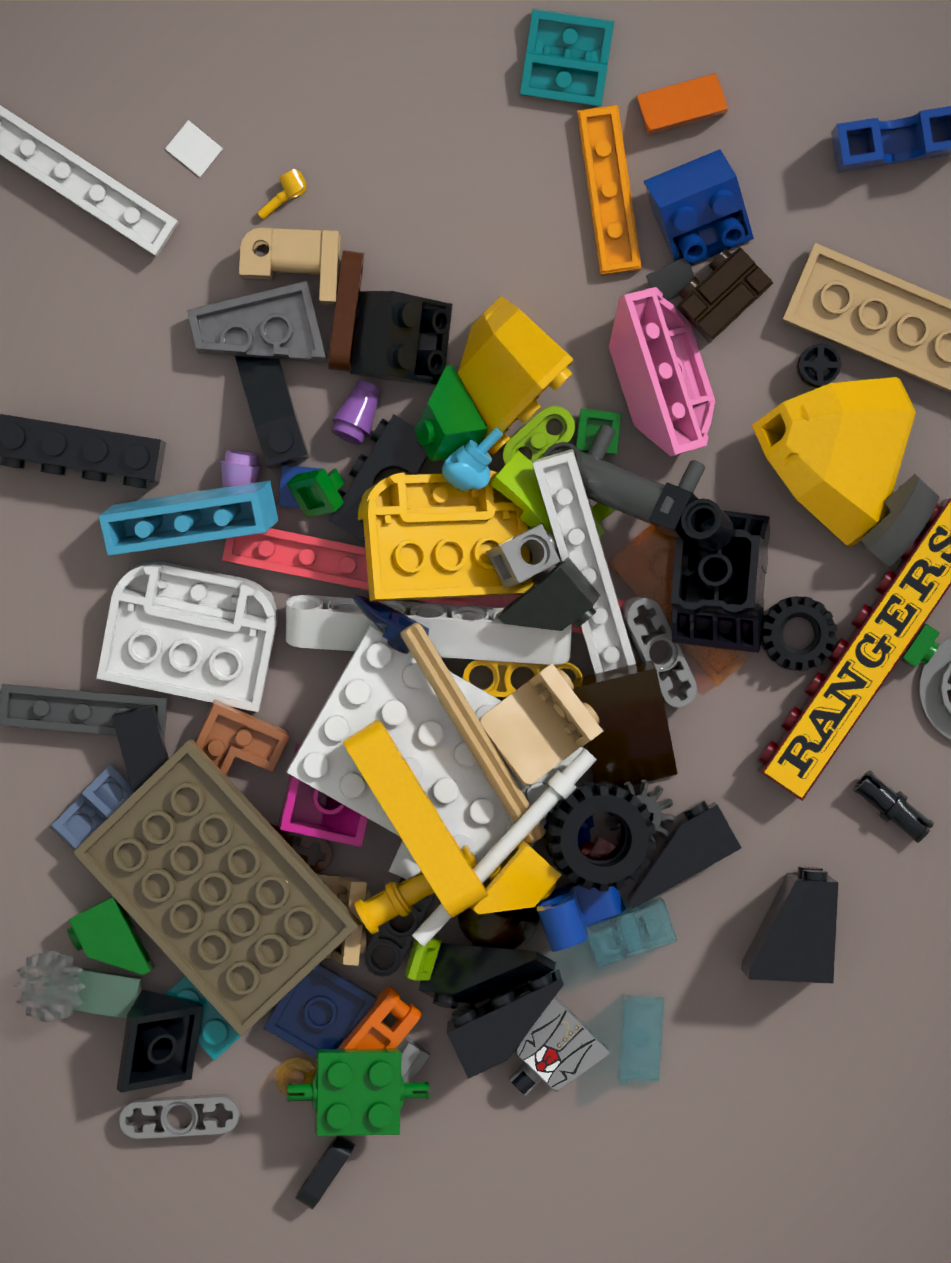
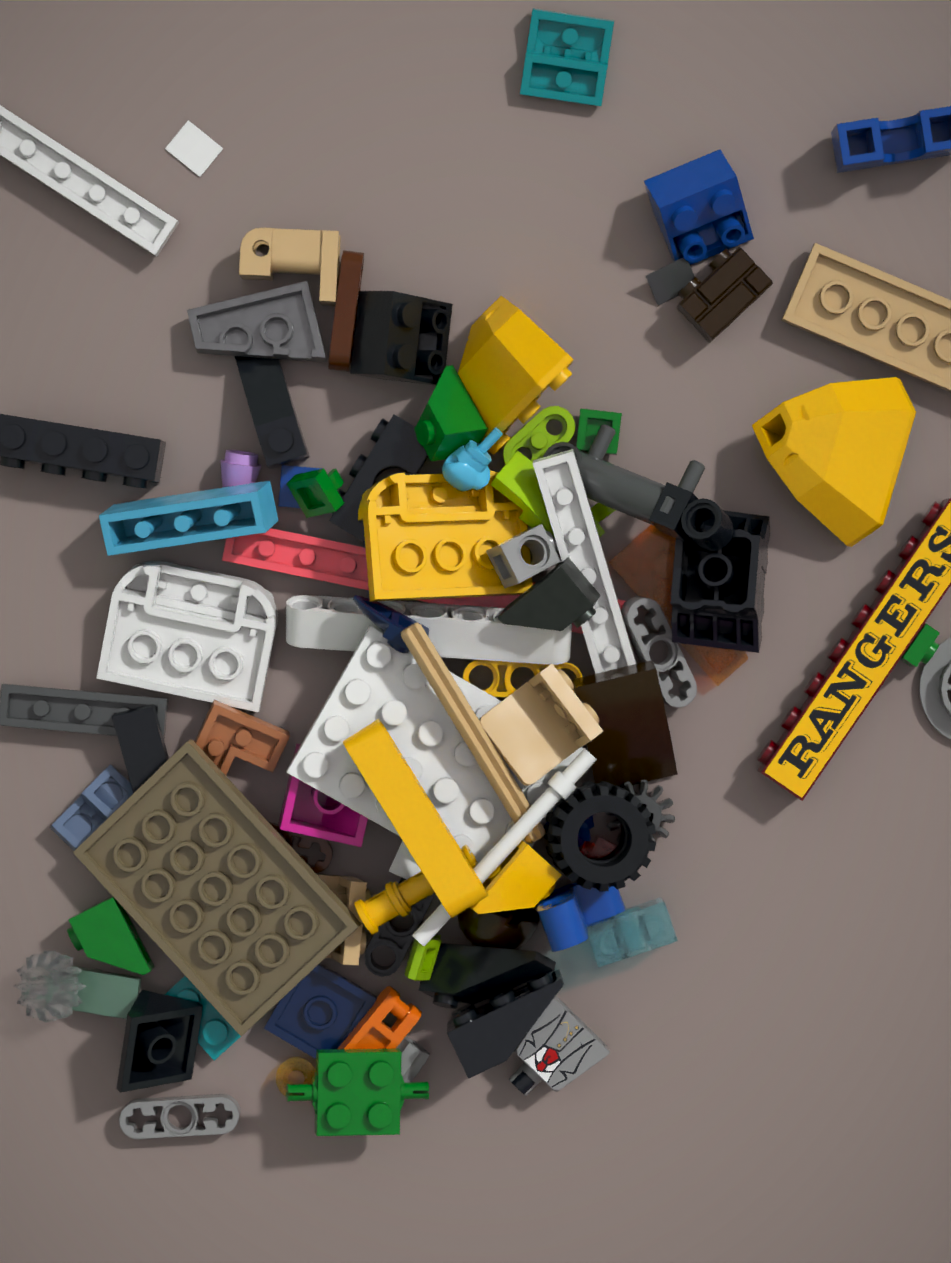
yellow hand [257,169,307,220] -> none
black beam [295,1136,356,1210] -> none
medium lavender cone [332,380,381,445] -> none
light orange tile [577,105,642,276] -> none
bright pink wedge [609,287,715,457] -> none
clear light blue panel [617,995,664,1084] -> none
black slope [627,800,742,909] -> none
orange slope [636,73,728,136] -> none
black slope [741,867,838,984] -> none
black tyre [761,596,837,671] -> none
black wheel [796,344,841,388] -> none
black pin [853,770,934,843] -> none
dark grey slope [861,474,939,568] -> none

